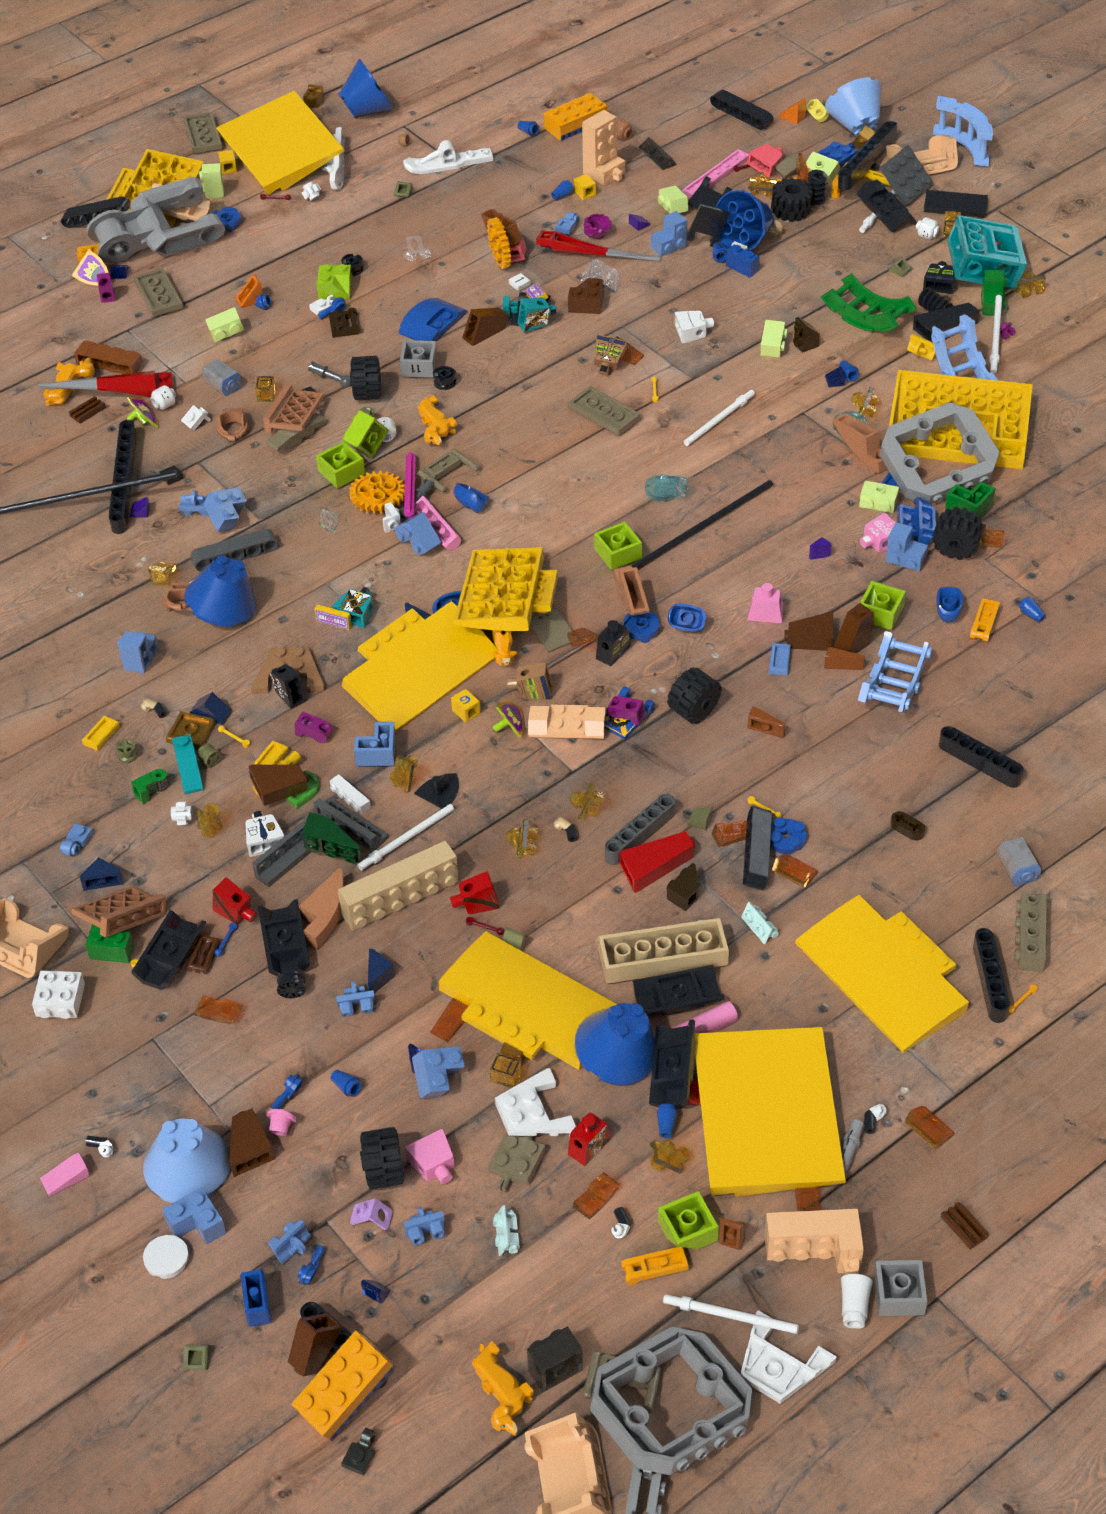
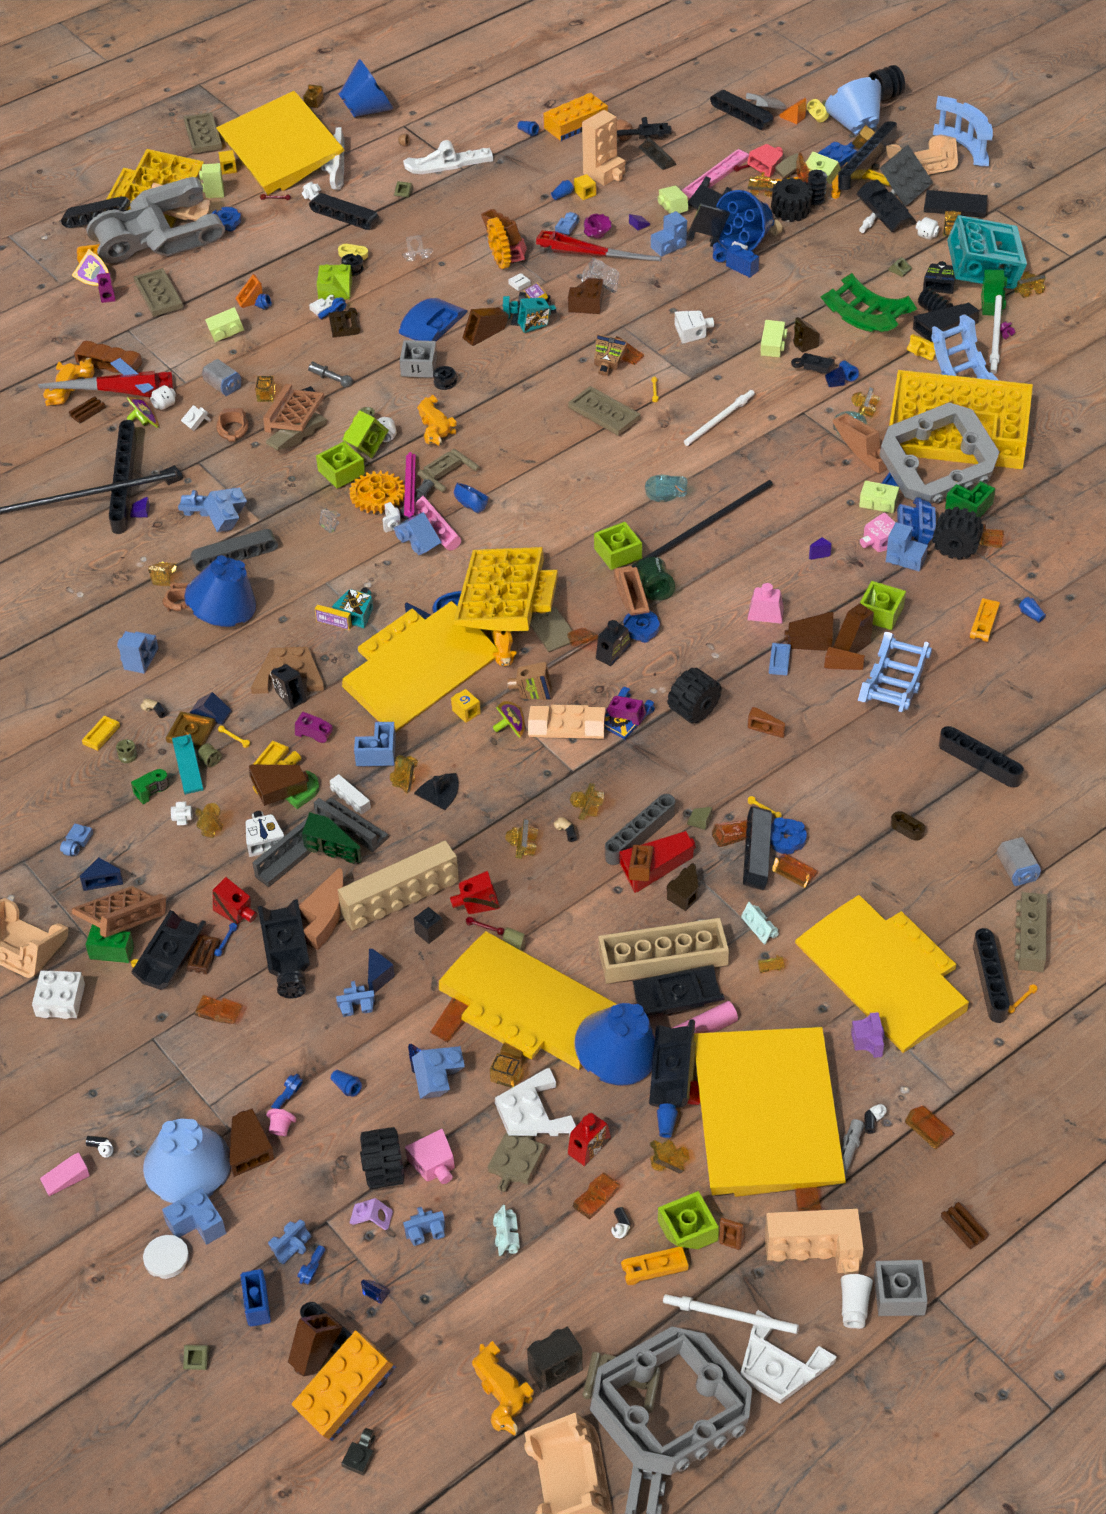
clear blue slope [110,265,129,279] -> none
black wheel [350,356,382,400] -> none
white bar [357,804,454,871] -> none
blue piece [667,603,707,631] -> none
blue piece [936,587,963,622] -> none
none -> medium blue sticker [110,358,154,393]
none -> black beam [309,193,379,230]
none -> light yellow plate [338,244,368,261]
none -> black brick [413,907,444,944]
none -> black piece [617,117,672,140]
none -> dark orange slope [629,845,653,881]
none -> clear green hat [636,557,675,600]
none -> light grey slope [746,93,786,109]
none -> clear yellow pin [758,955,785,973]
none -> black hinge [791,353,835,374]
none -> medium lavender brick [851,1012,884,1058]
none -> black wheel [868,65,906,101]

